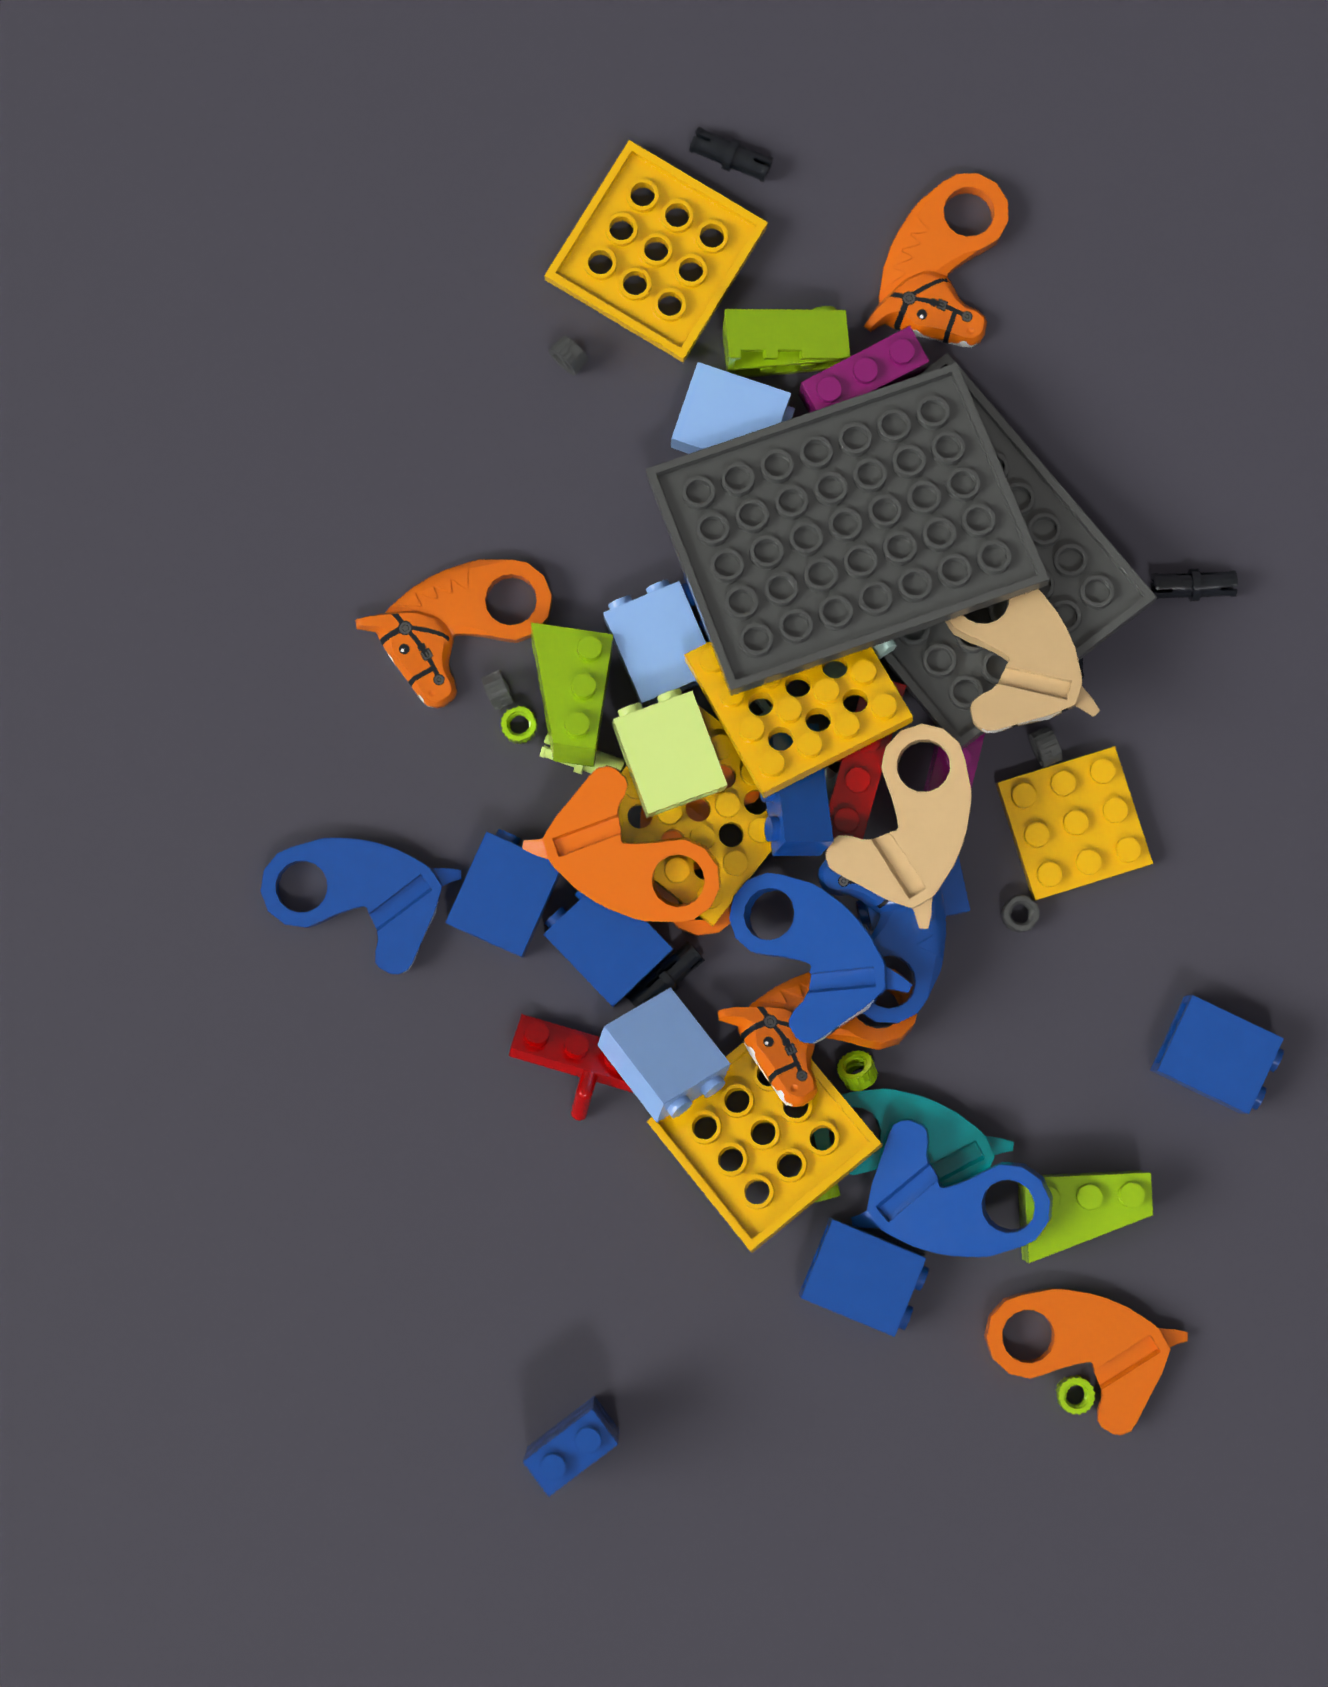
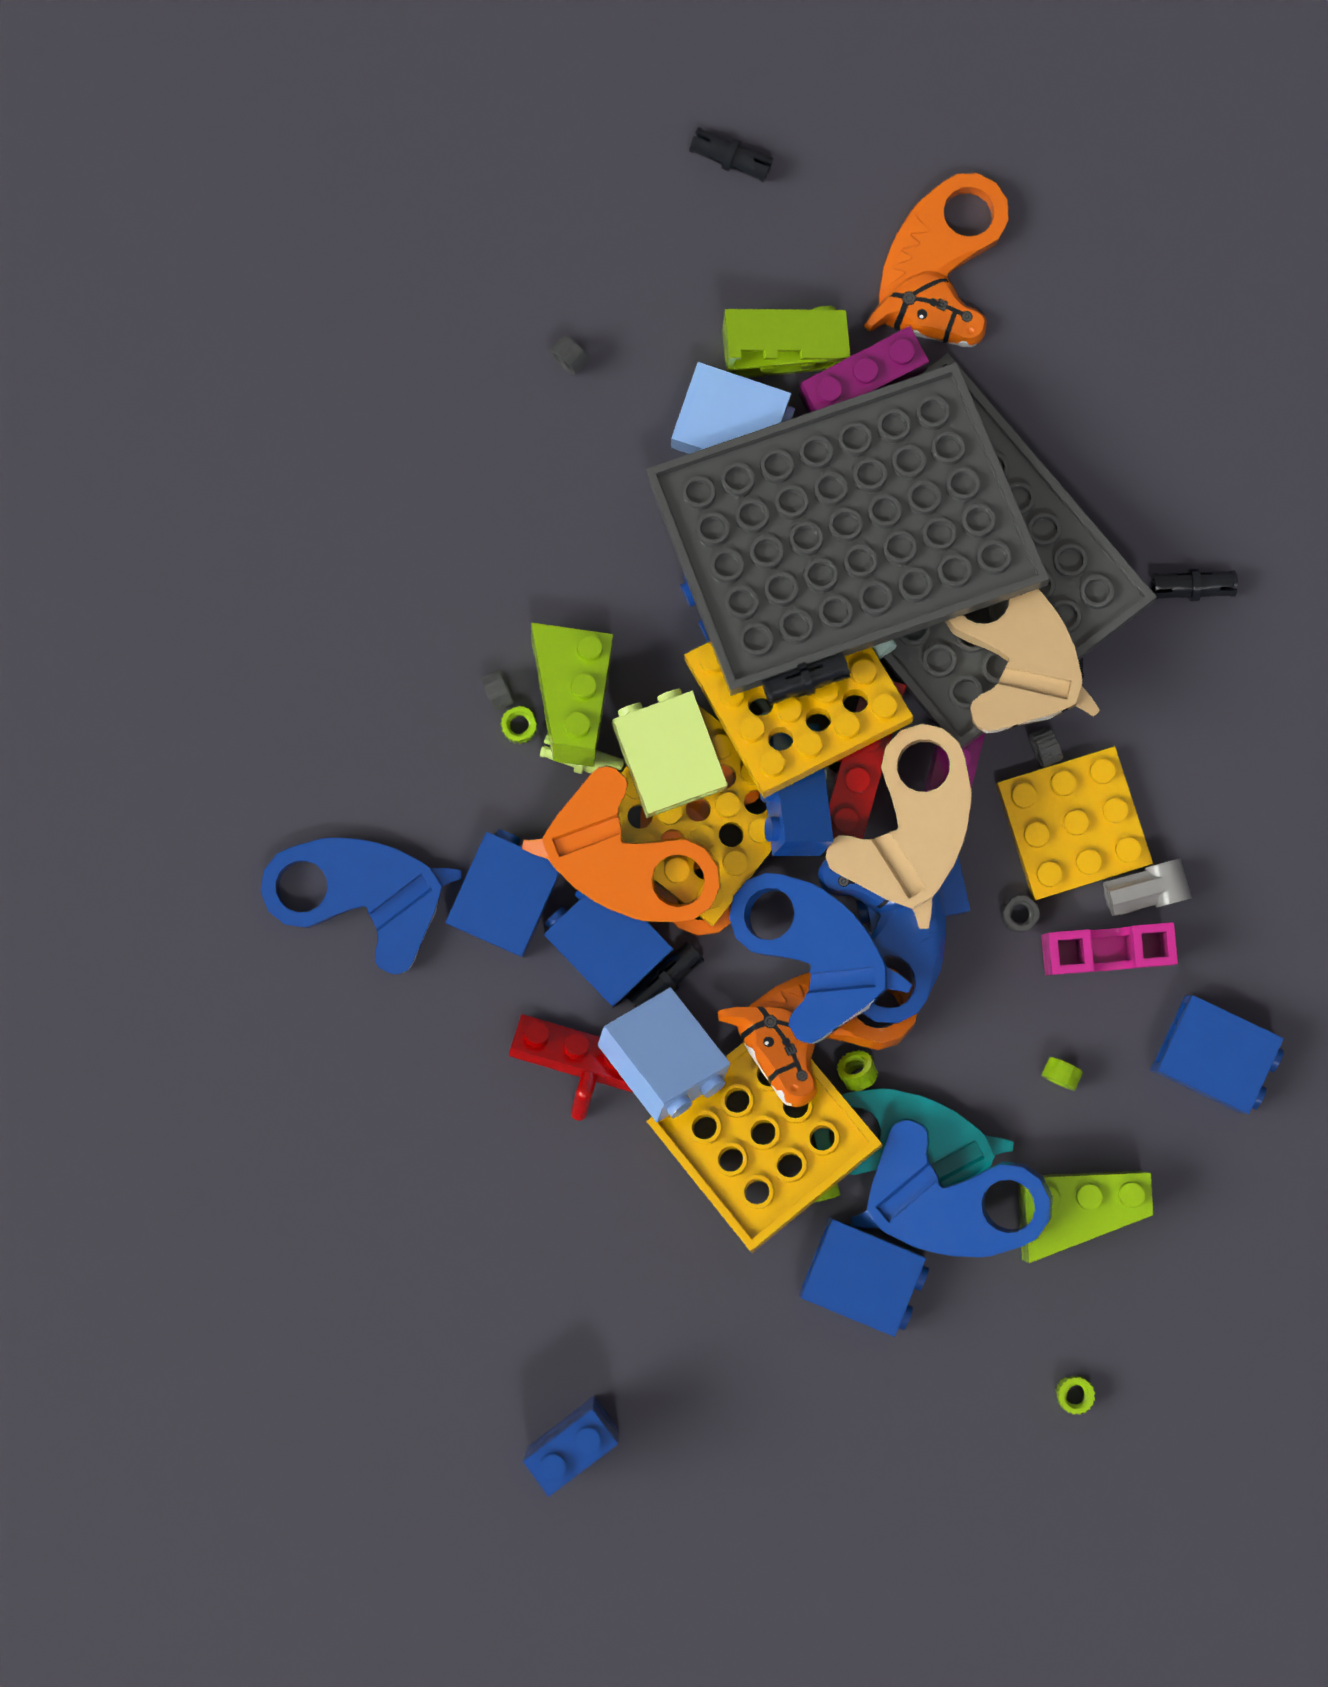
orange animal [355,559,552,709] -> none
yellow piece [544,140,768,363] -> none
light blue brick [603,579,706,708] -> none
orange animal [984,1288,1188,1435] -> none
none -> black pin [762,652,851,706]
none -> dark pink arch [1041,922,1178,976]
none -> lime axle [1041,1057,1083,1091]
none -> light grey piece [1103,858,1192,916]

